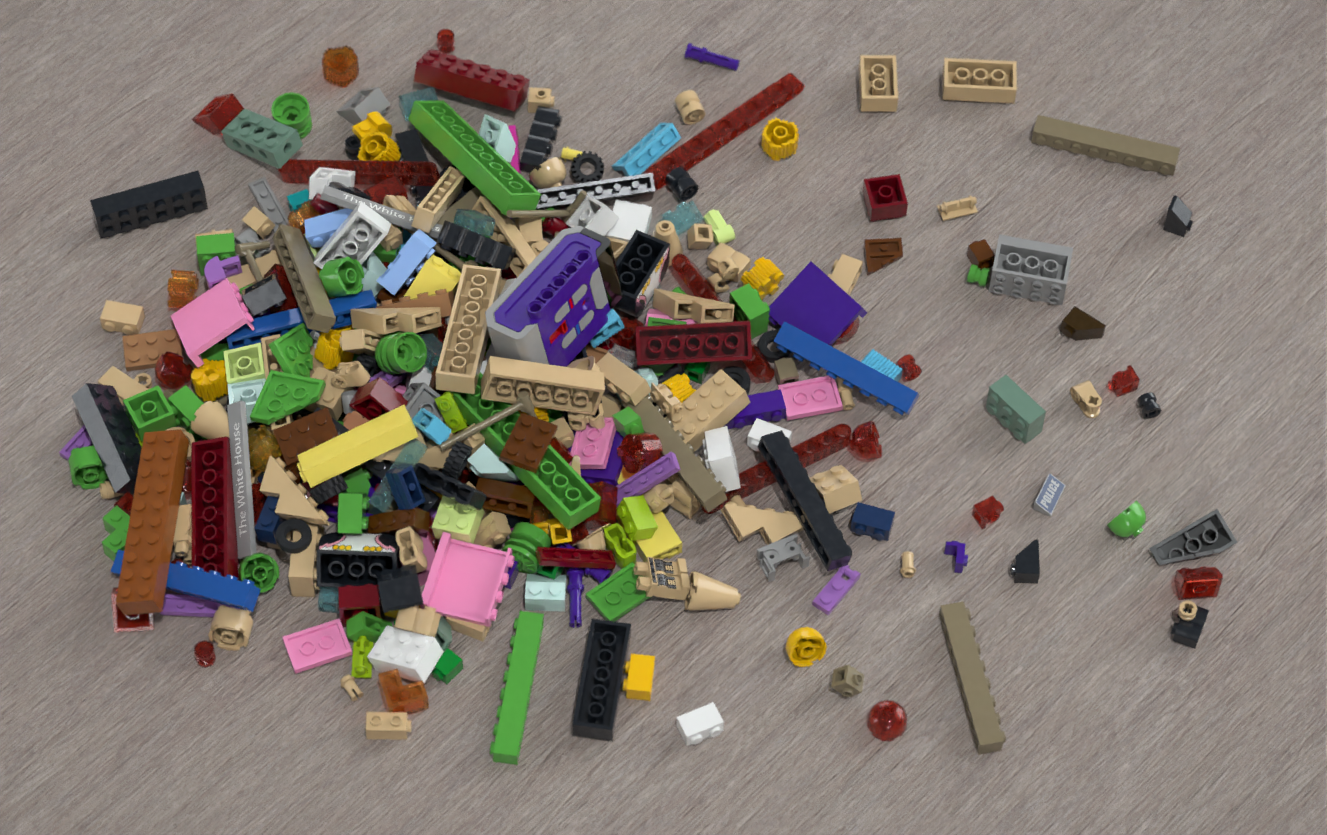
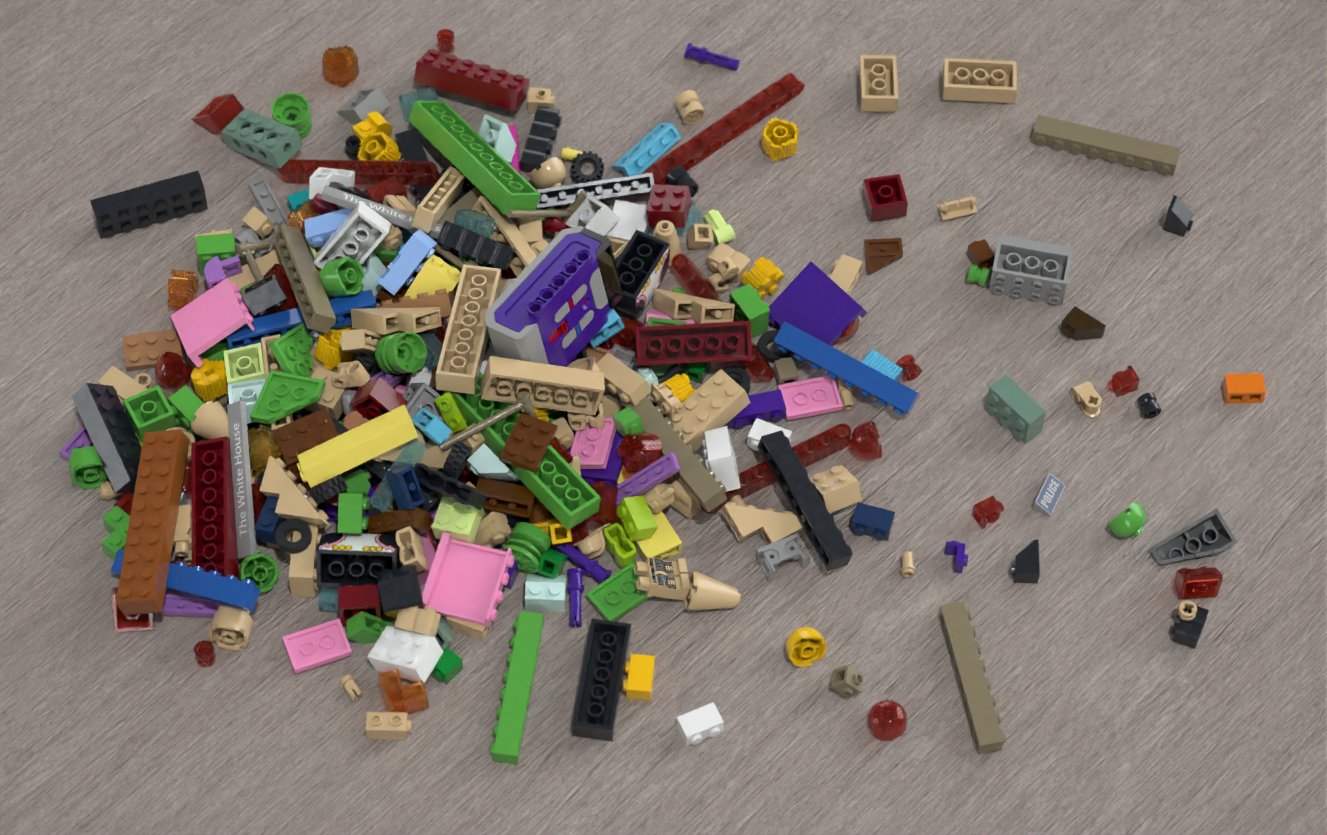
tan brick [100,300,145,335] -> none
lime hinge [351,636,374,678] -> none
dark red tile [536,547,616,569] -> none
medium lavender plate [812,565,861,615] -> none
none -> dark red brick [646,185,691,228]
none -> orange brick [1222,372,1266,404]

